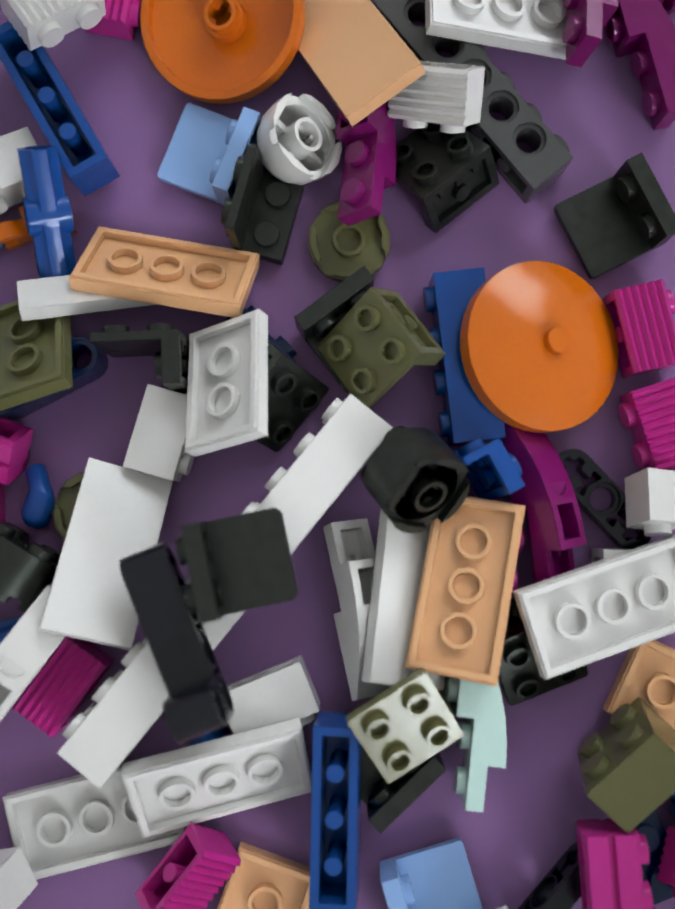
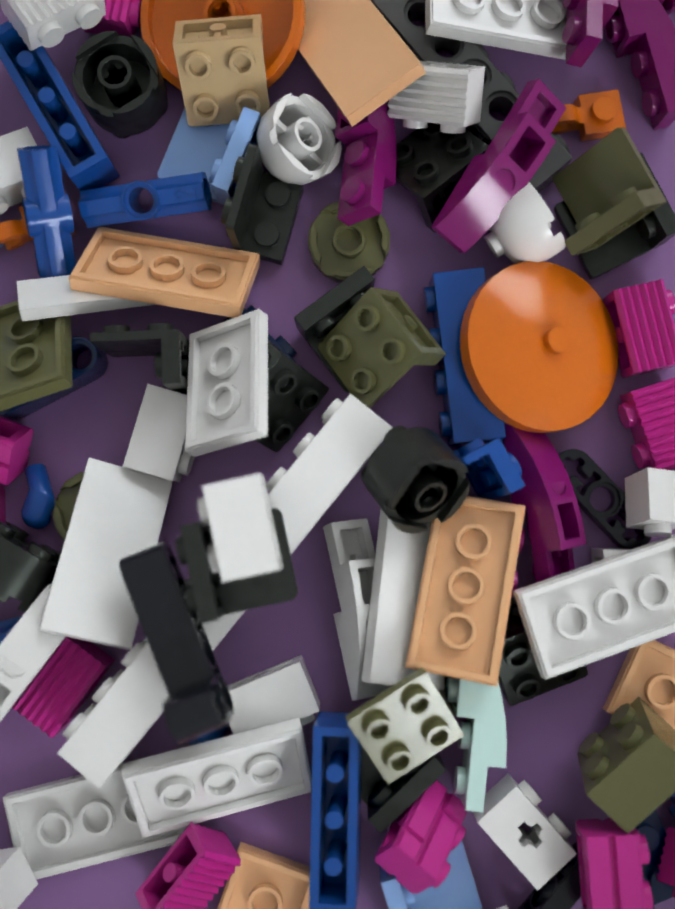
none -> pearl dark grey brick [72,31,168,138]
none -> blue piece [78,172,212,228]
none -> tan bracket [172,14,270,127]
none -> white brick [197,473,284,583]
none -> dark pink brick [374,780,467,894]
none -> magenta slope [431,78,566,253]
none -> white brick [472,773,577,891]
none -> white cylinder [484,182,566,264]
none -> orange plate [552,89,626,141]
none -> olive bracket [553,127,667,256]

